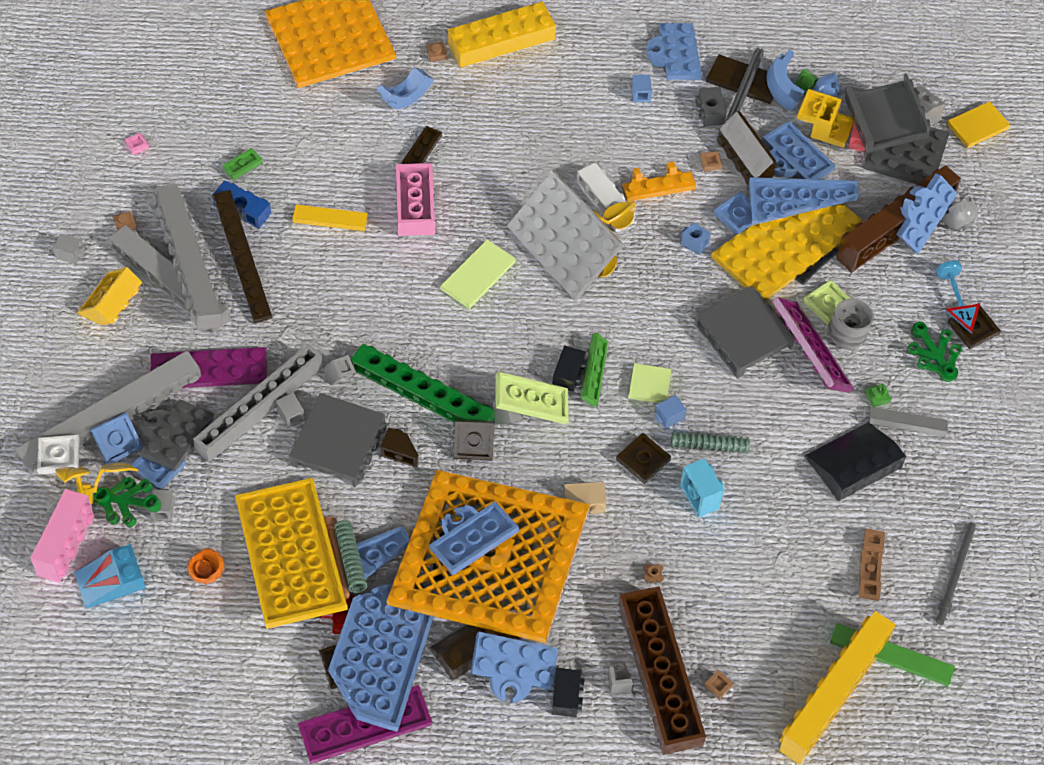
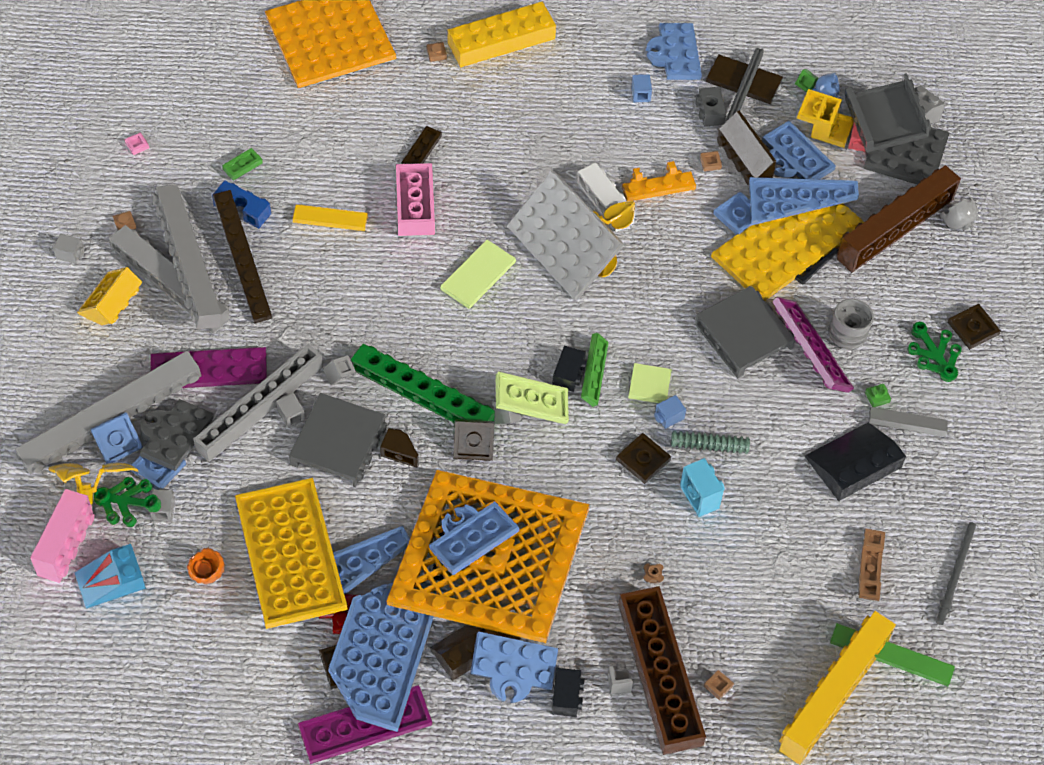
white tile [37,434,80,474] -> none
nougat piece [324,517,350,599] -> none
sand green piece [334,520,367,593] -> none
medium blue arch [377,67,434,109] -> none
tan slope [564,482,606,515] -> none
medium blue brick [681,222,711,255] -> none
medium blue arch [766,49,805,112] -> none
yellowish green tile [803,280,851,326] -> none
medium blue plate [896,173,958,254] -> none
dark azure piece [936,260,981,334] -> none
yellow tile [947,101,1011,148] -> none

